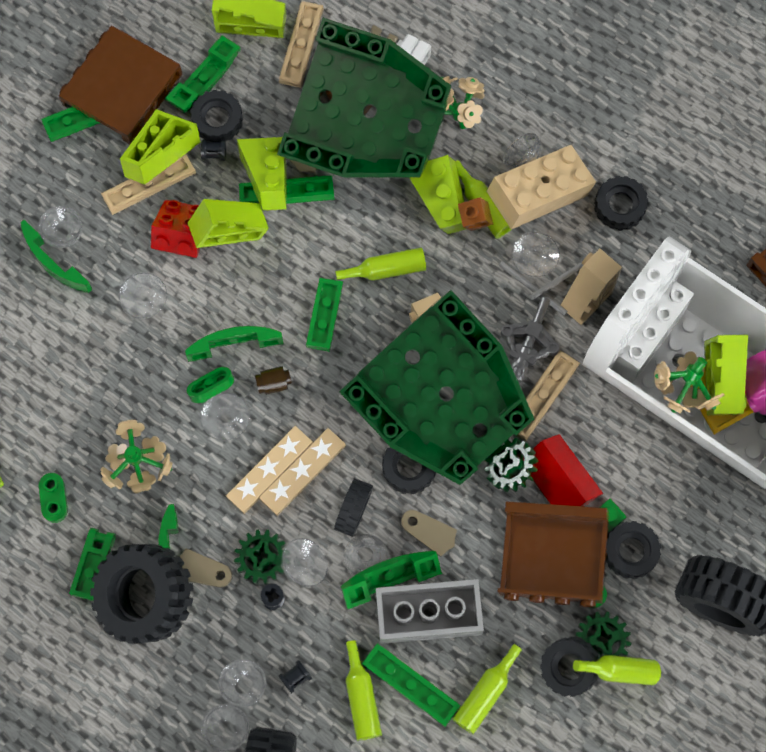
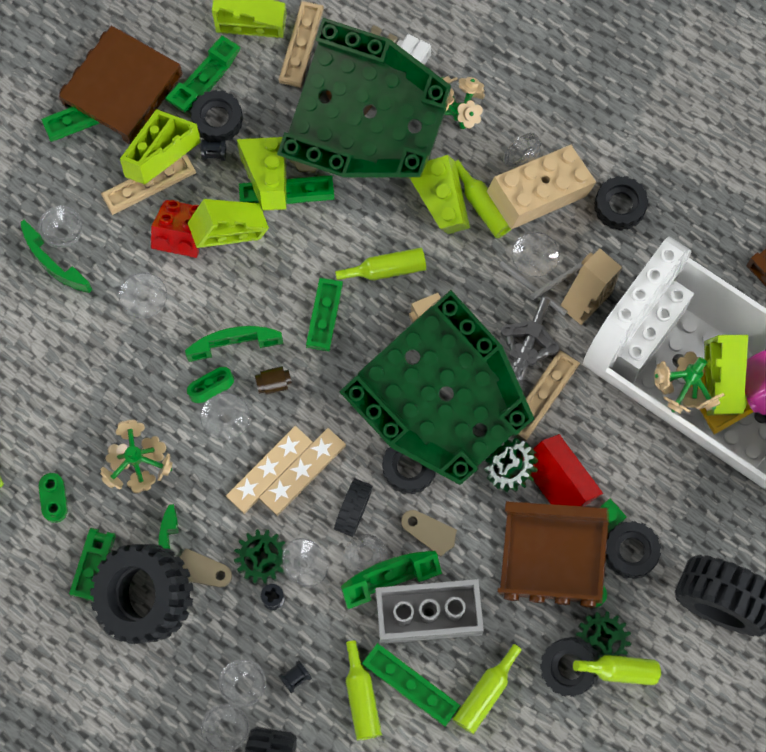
dark orange brick [458,197,493,231] -> none

